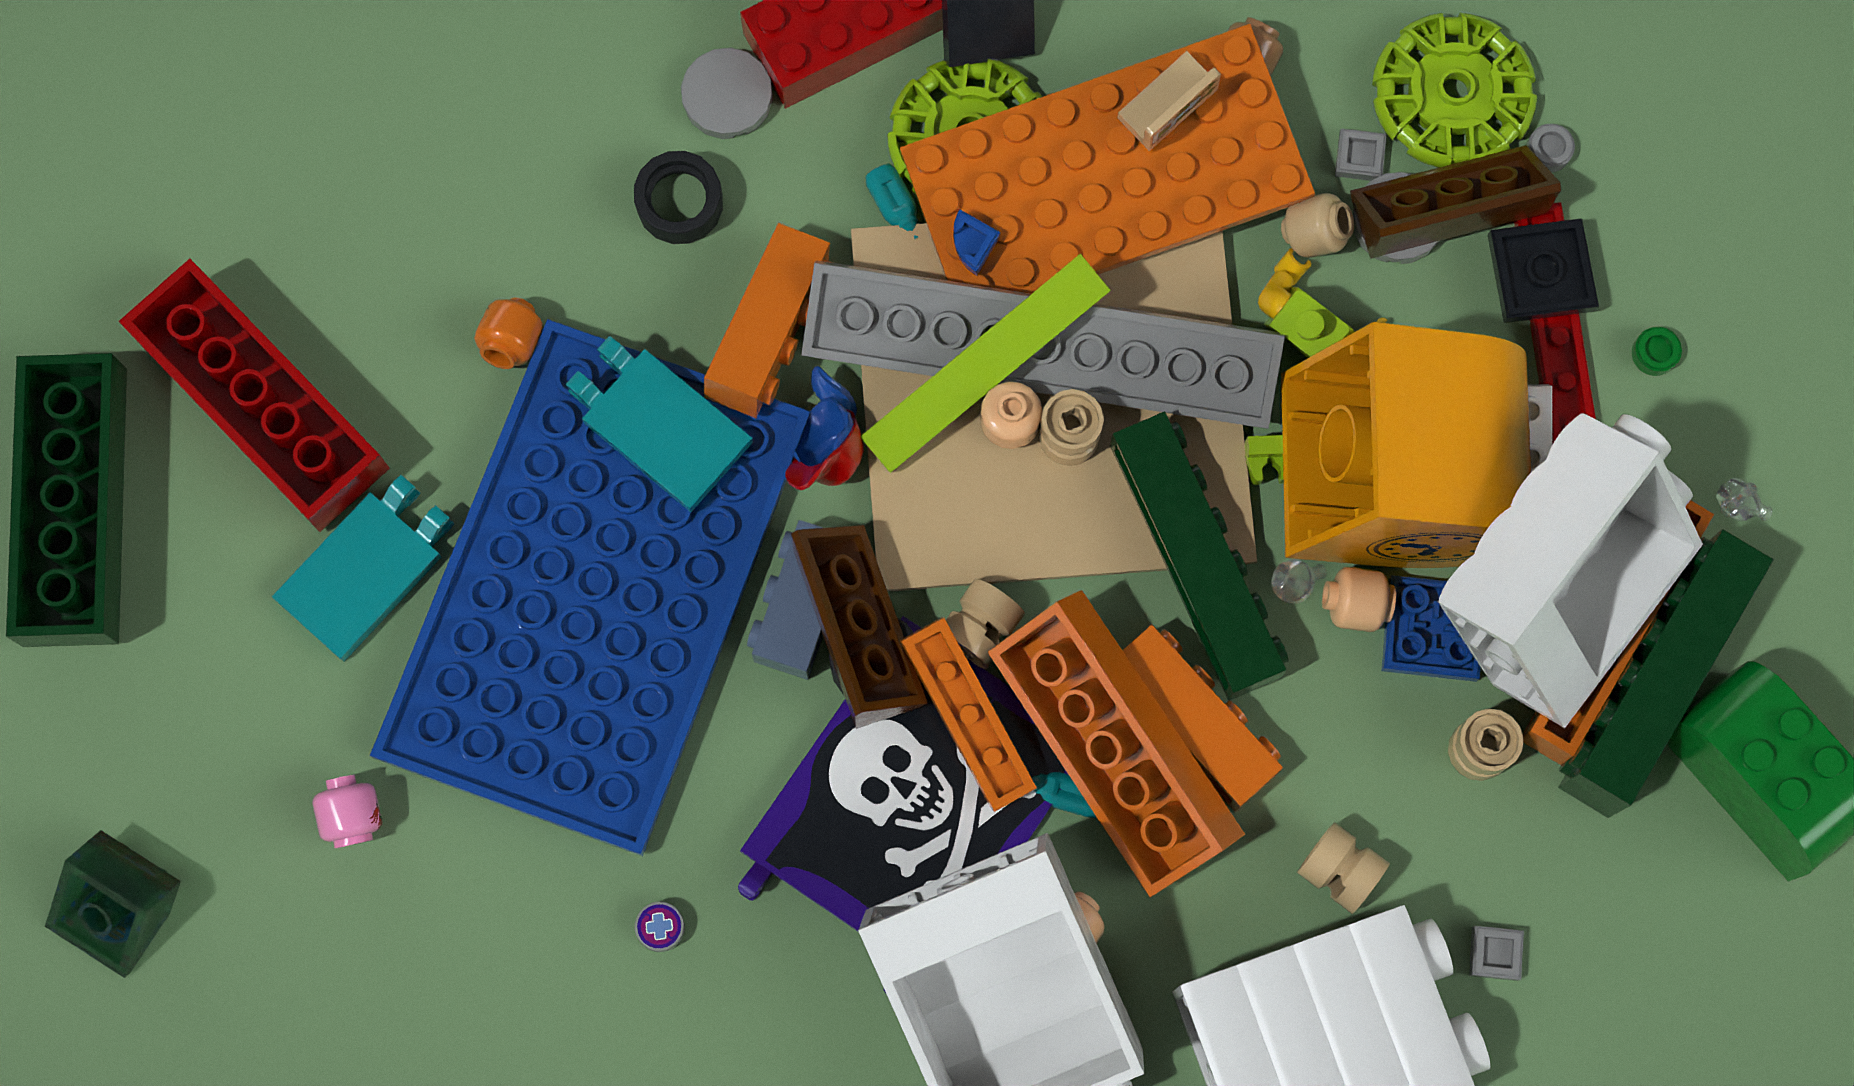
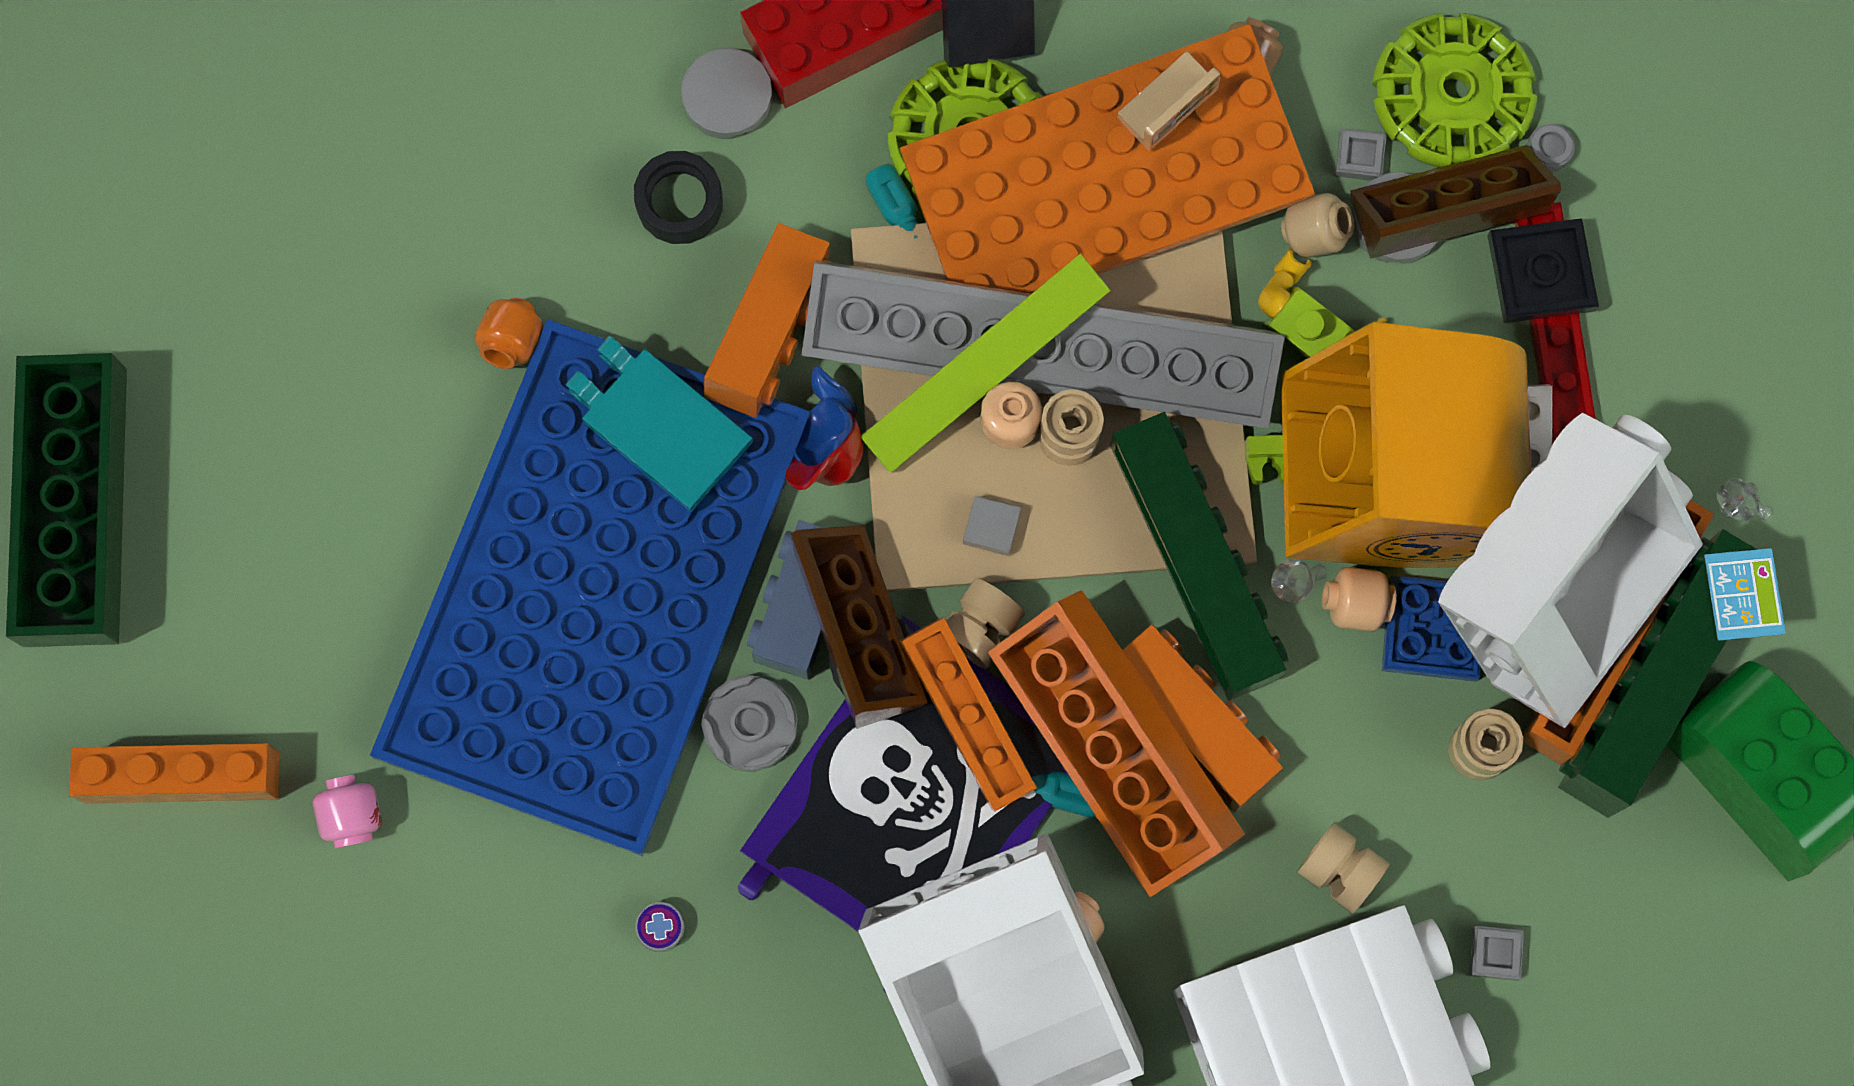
clear green slope [45,830,181,978] -> none
red brick [119,258,390,532] -> none
teal tile [272,475,455,662] -> none
blue tile [953,209,1001,276] -> none
green tile [1631,327,1682,376] -> none
none -> orange brick [69,743,280,804]
none -> light grey tile [702,675,798,772]
none -> light grey tile [963,496,1021,556]
none -> sticker [1704,548,1786,641]

